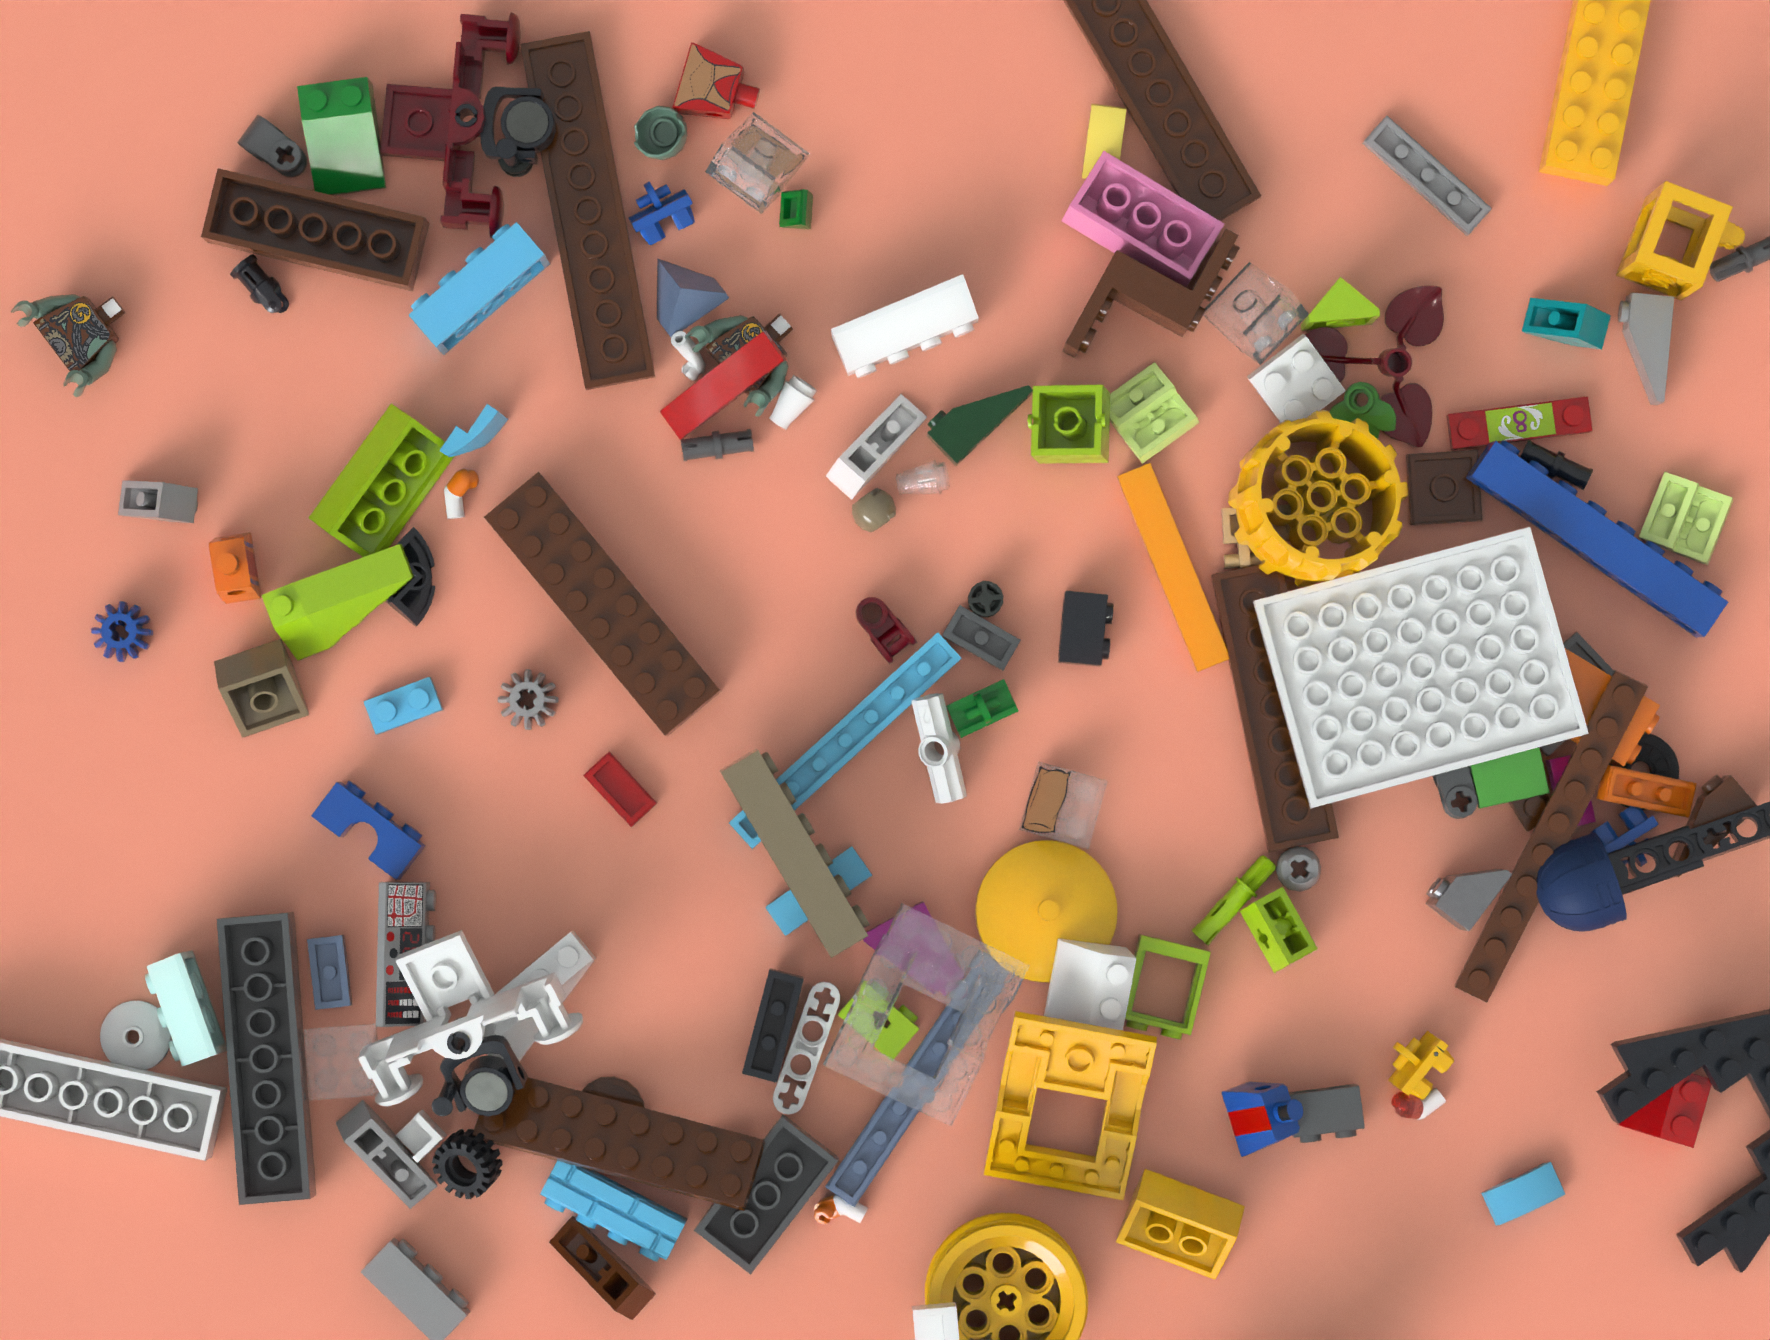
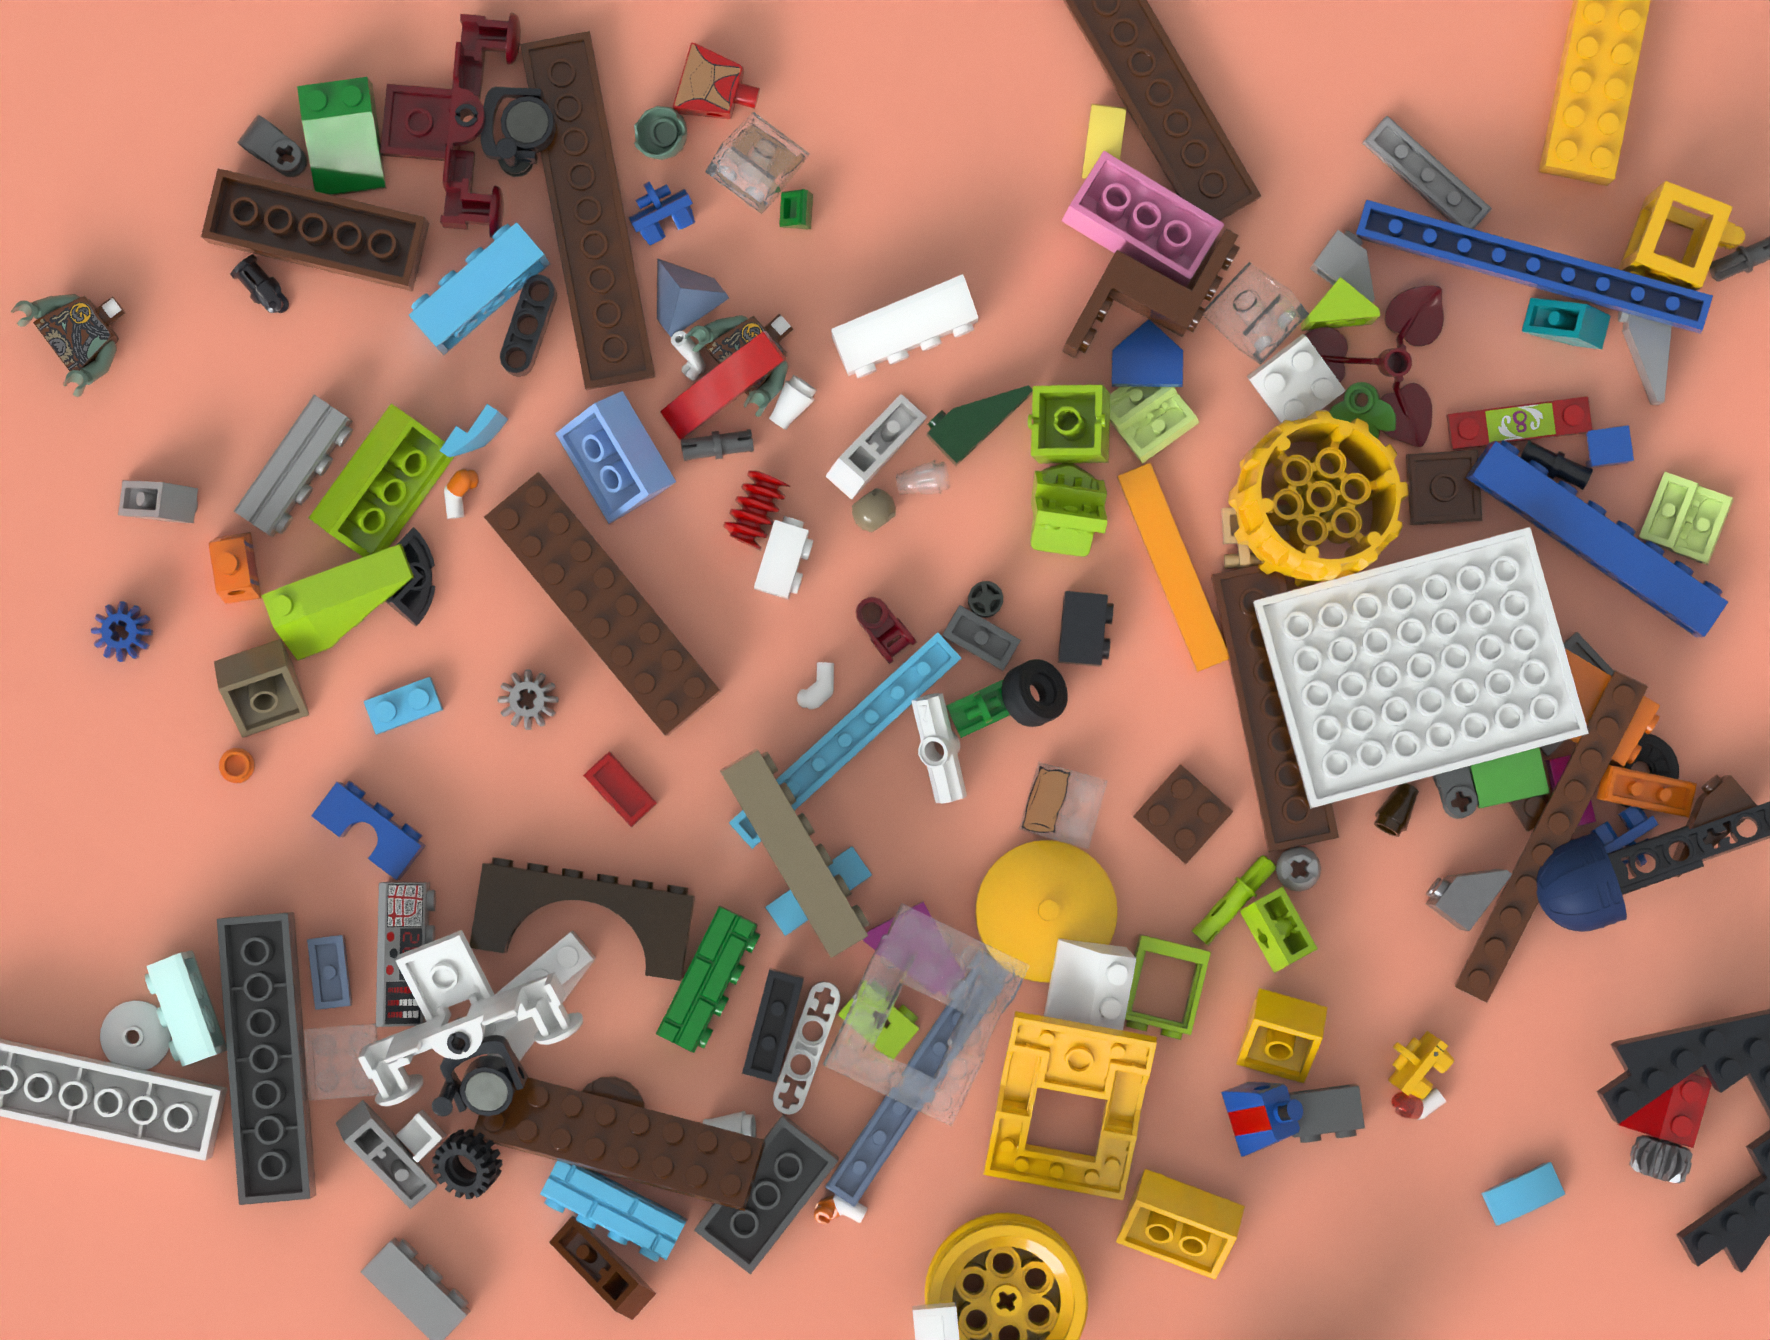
none -> orange plate [219,748,255,783]
none -> light grey brick [234,395,353,537]
none -> dark brown arch [470,857,695,981]
none -> black beam [500,275,557,377]
none -> light blue slope [555,391,676,524]
none -> green brick [656,906,761,1053]
none -> white cone [703,1111,756,1137]
none -> red piece [723,471,790,551]
none -> white brick [754,516,814,600]
none -> white arm [797,662,834,710]
none -> black tyre [1001,659,1068,727]
none -> lime piece [1030,463,1108,557]
none -> blue slope [1112,319,1183,387]
none -> reddish brown plate [1133,764,1233,864]
none -> yellow slope [1236,988,1328,1083]
none -> light grey slope [1309,230,1375,303]
none -> blue brick [1356,200,1713,334]
none -> dark brown cone [1374,783,1419,837]
none -> blue panel [1586,425,1634,469]
none -> flat silver gear [1629,1136,1693,1183]

